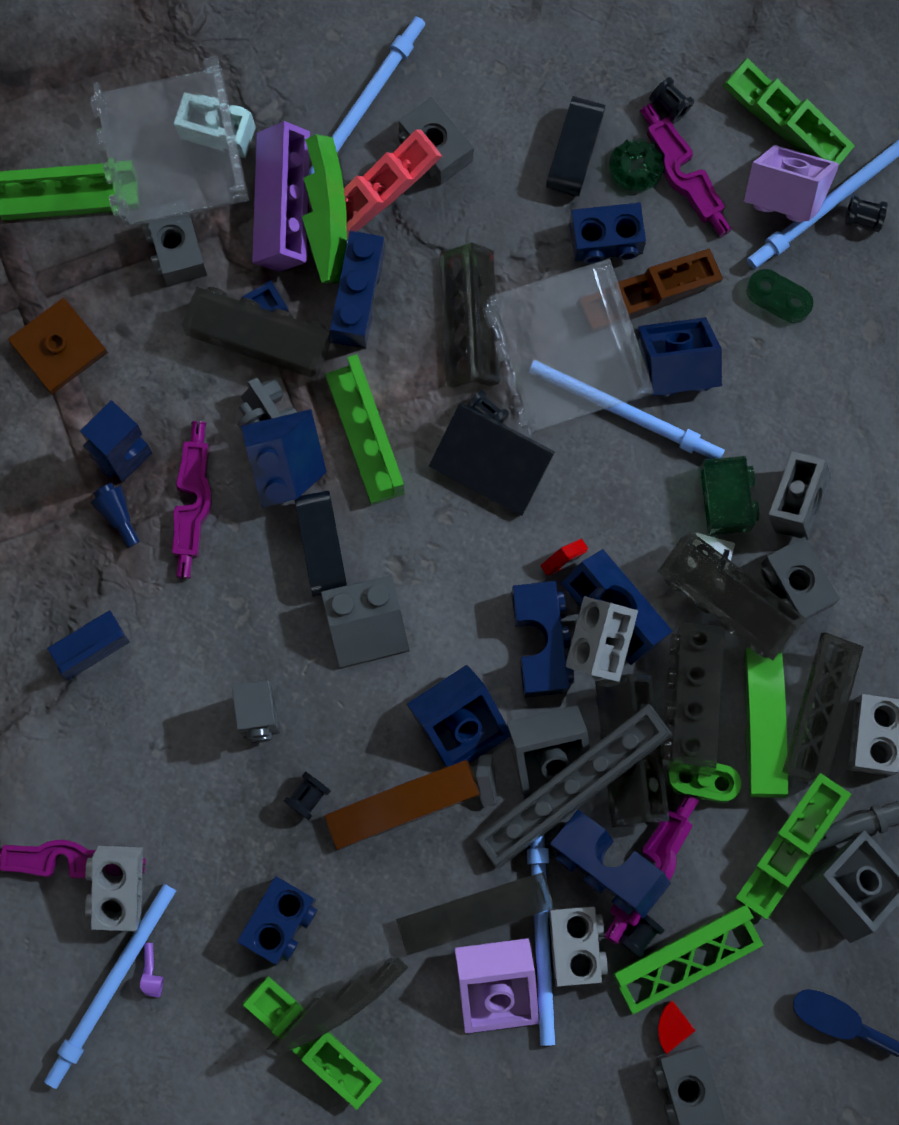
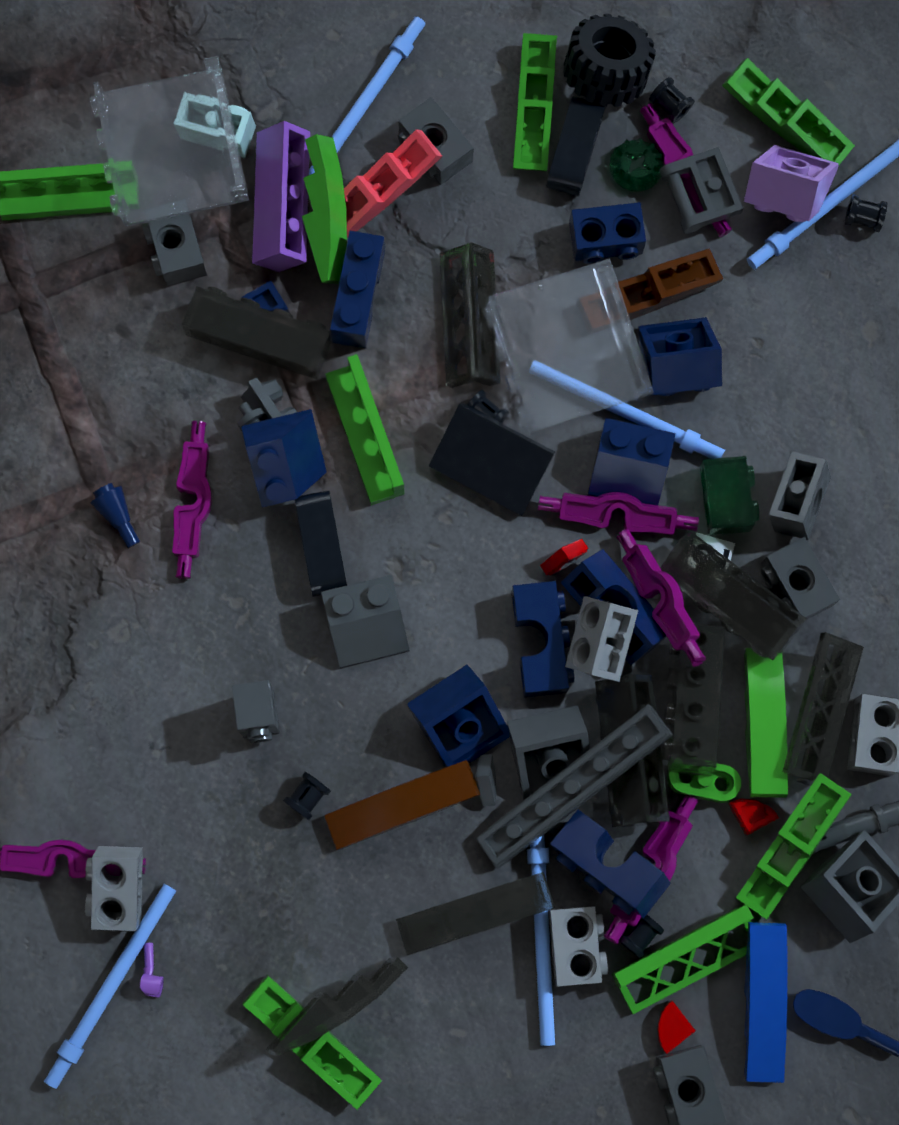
reddish brown plate [8,297,108,395] -> none
dark blue panel [47,610,130,680] -> none
dark blue arch [80,400,152,483] -> none
dark blue brick [237,876,318,965] -> none
lavender slope [455,938,539,1034] -> none
clear green plate [746,269,814,323] -> none
none -> bright green slope [513,33,557,171]
none -> magenta piece [538,492,699,535]
none -> black tyre [563,14,656,107]
none -> dark blue slope [587,418,676,505]
none -> magenta piece [616,529,706,666]
none -> dark grey plate [659,147,744,234]
none -> red tile [728,798,779,836]
none -> blue slope [744,922,788,1083]

